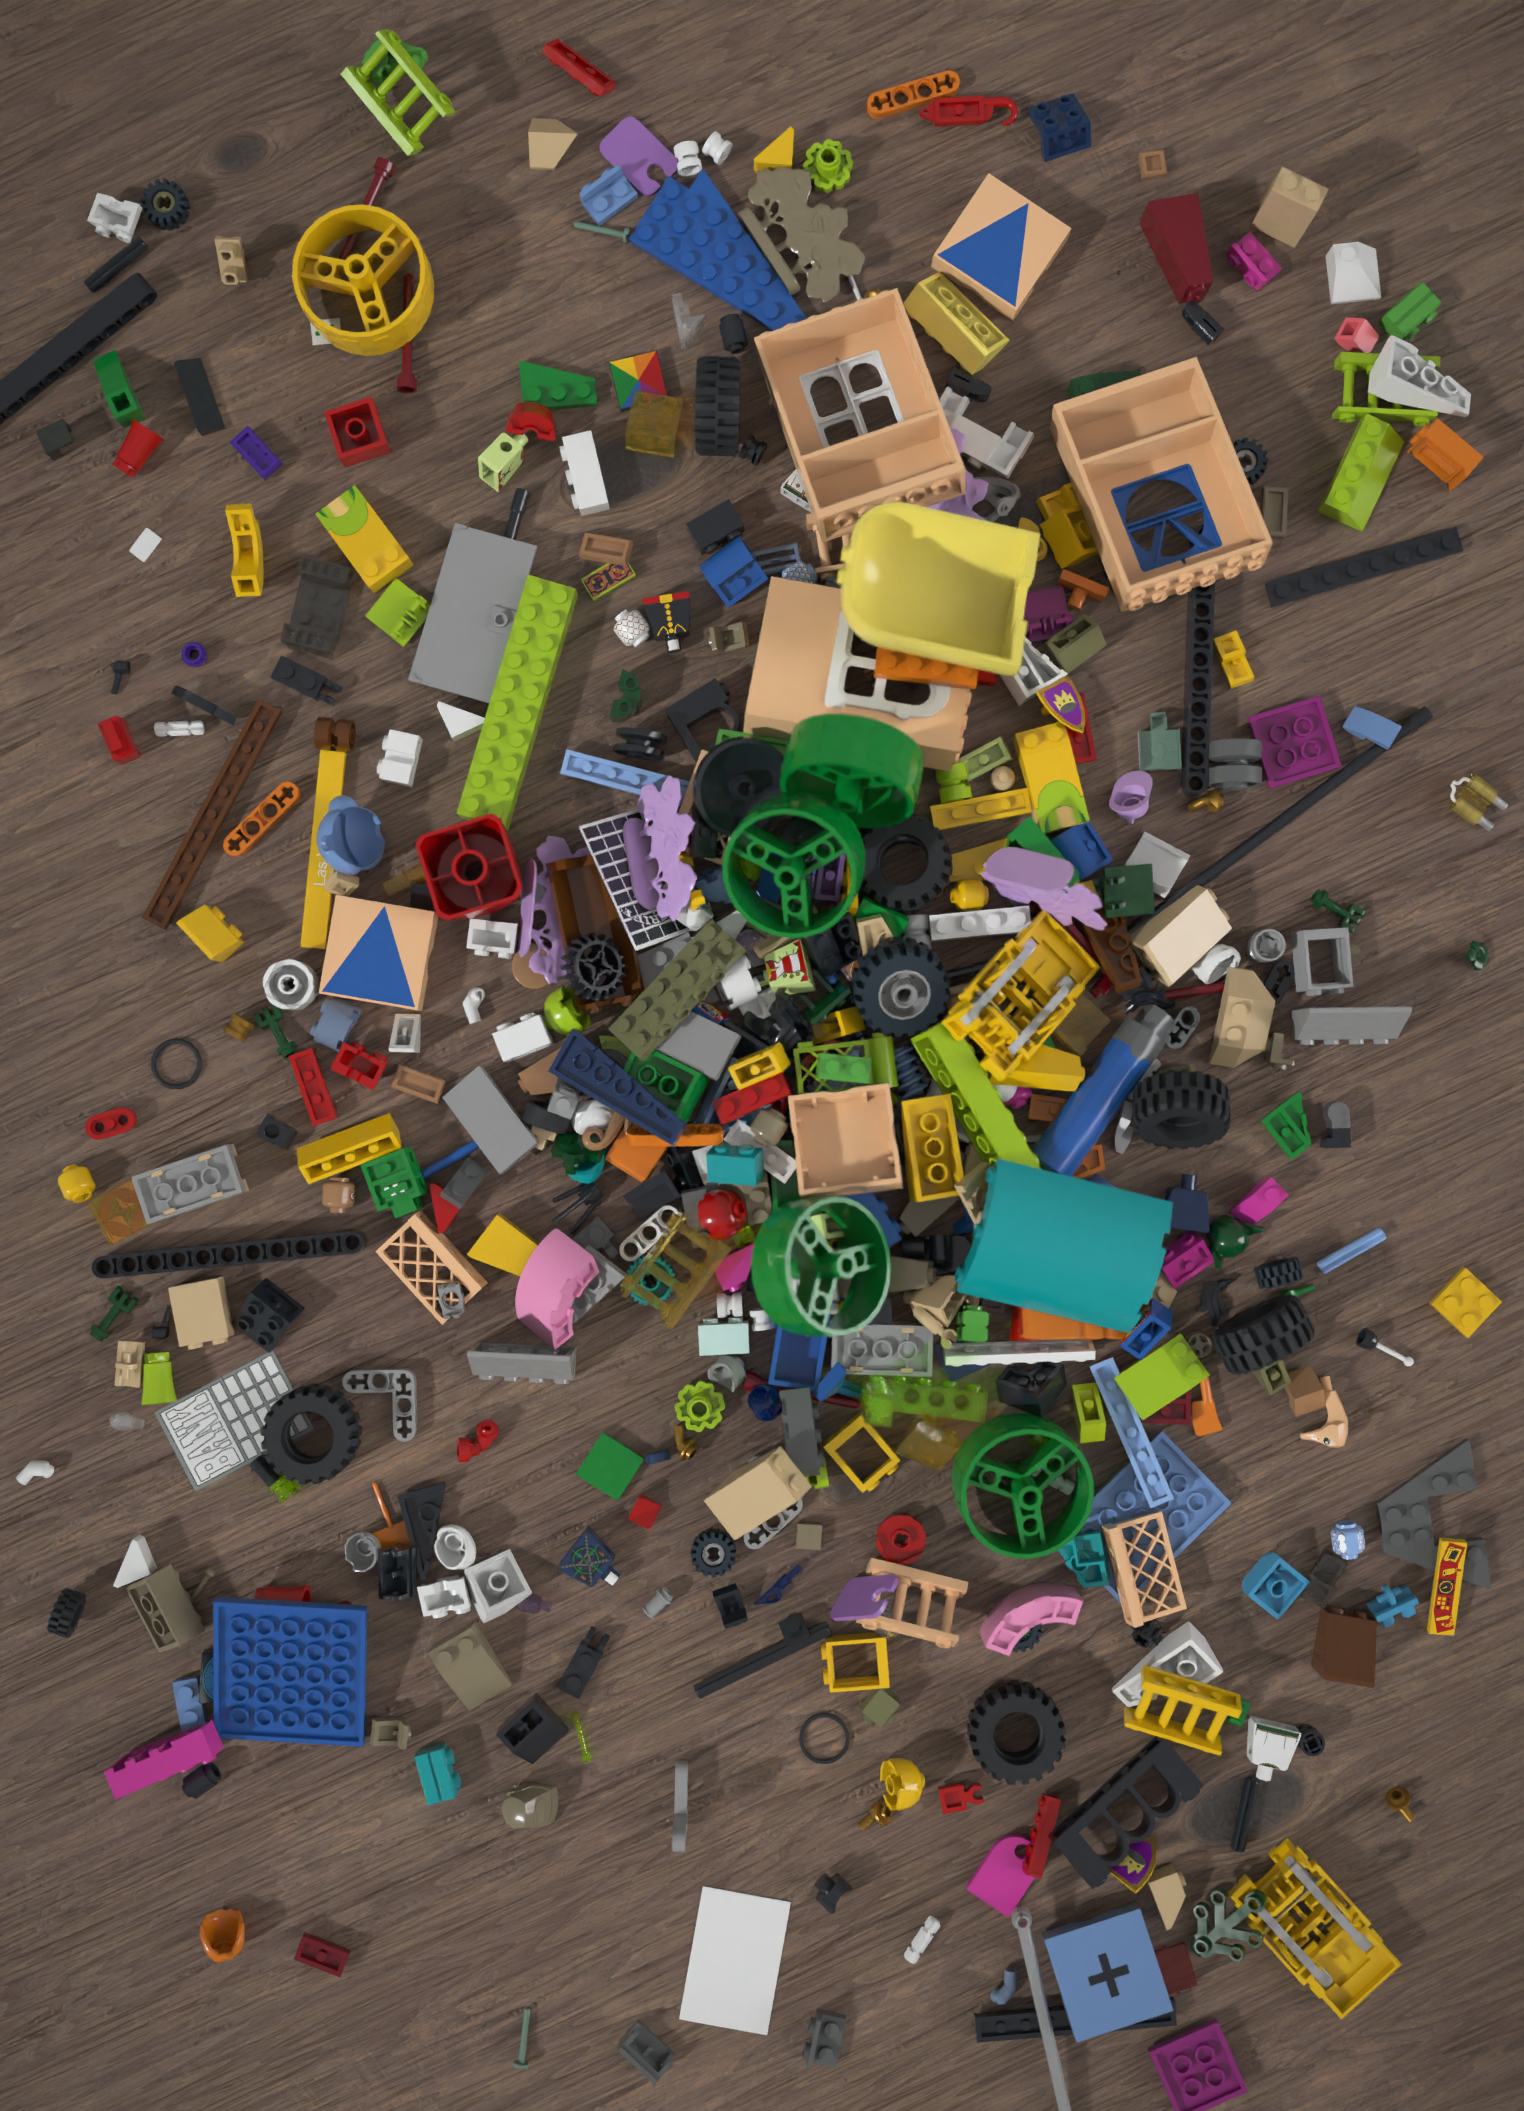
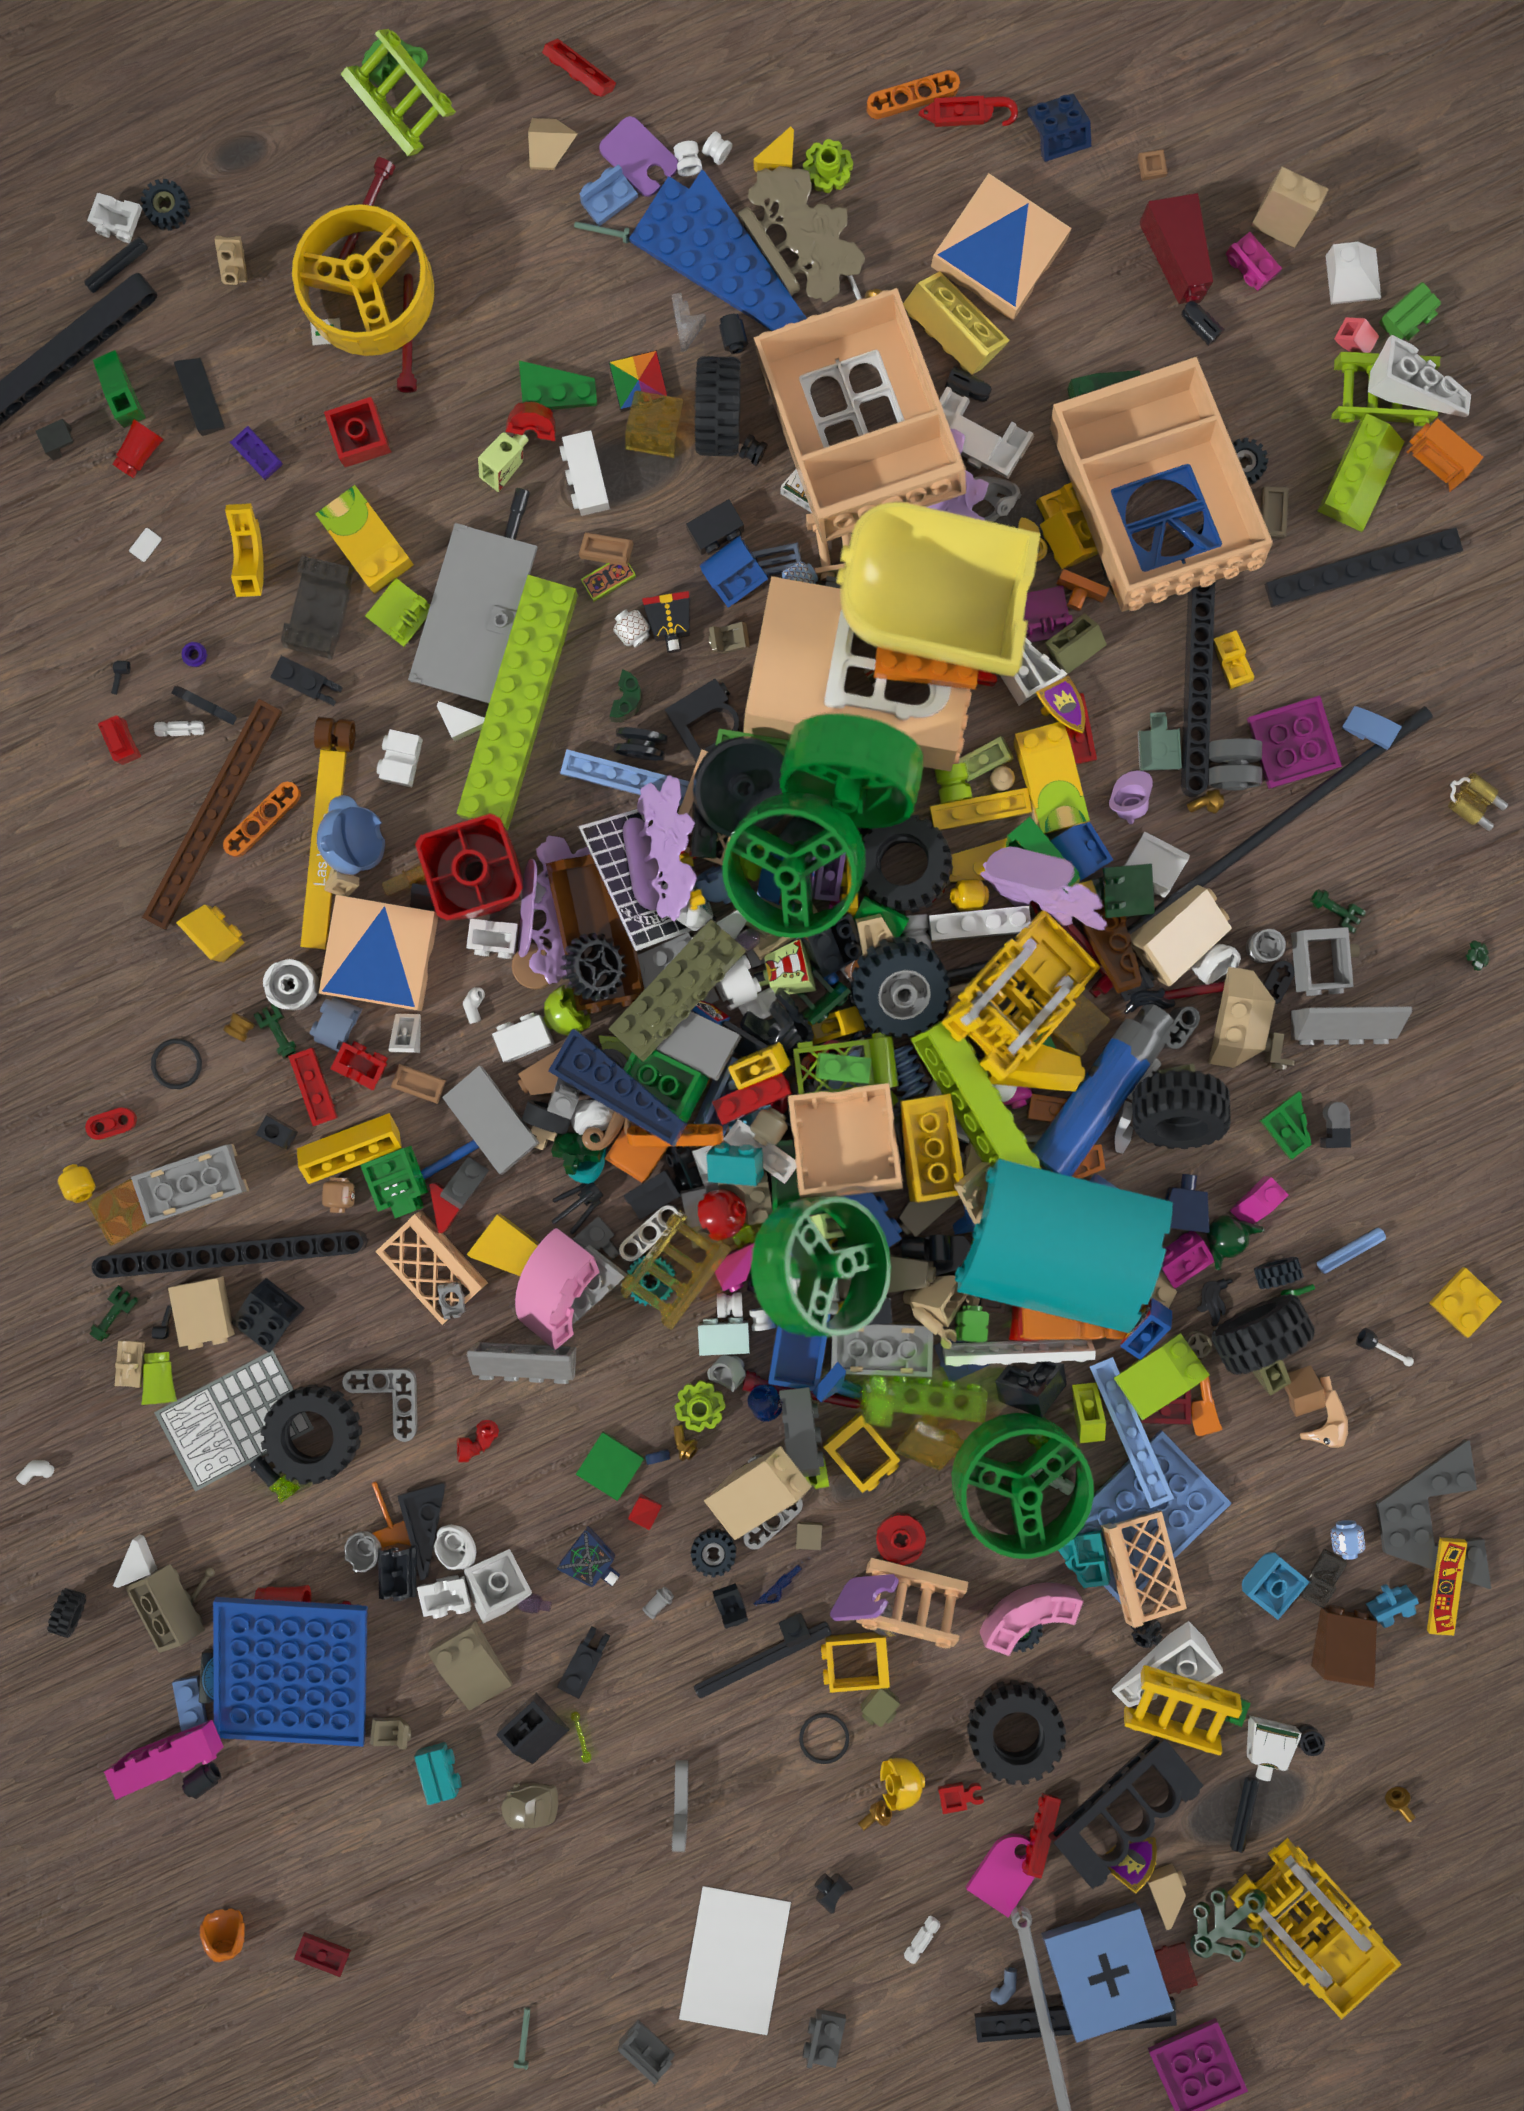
clear cylinder [109,1410,146,1432] -> none

